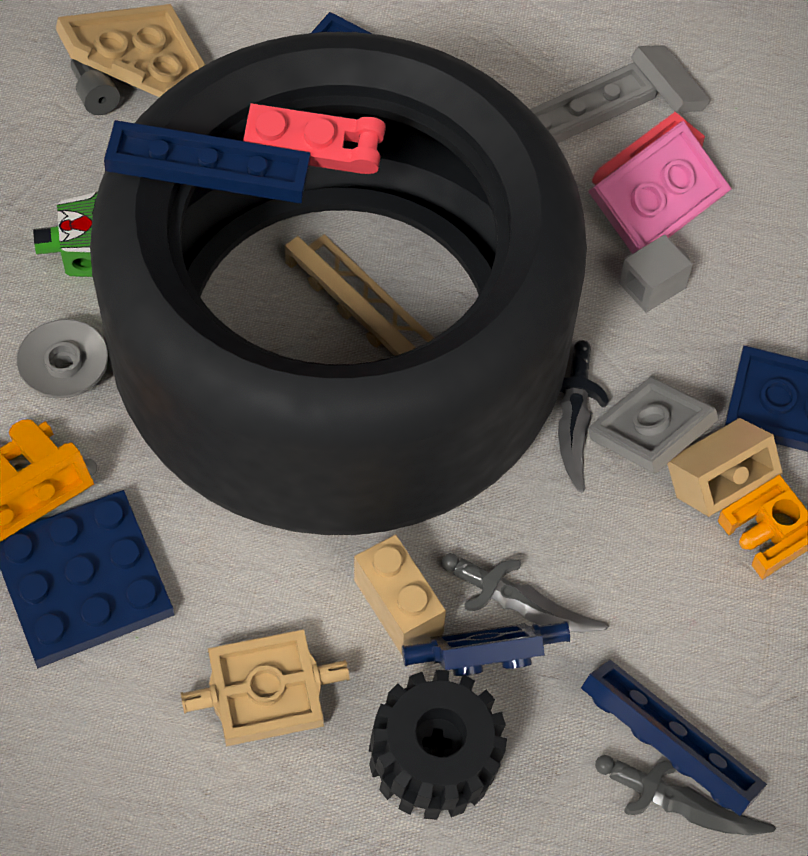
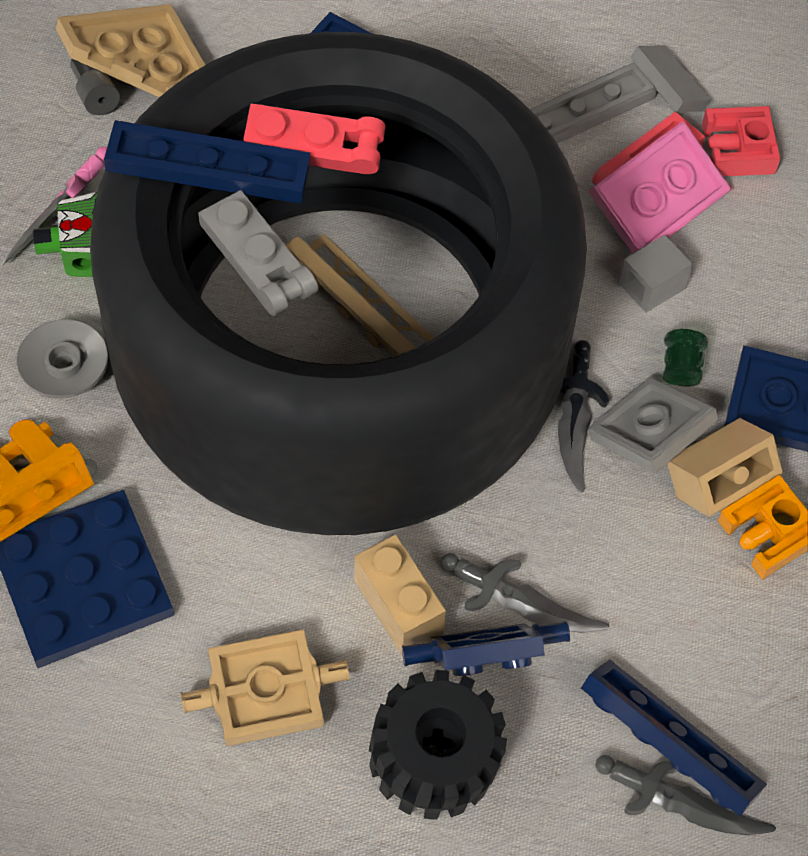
none -> piece [2,146,107,266]
none -> light grey plate [198,190,318,316]
none -> clear green bush [663,329,708,387]
none -> coral brick [702,106,780,176]

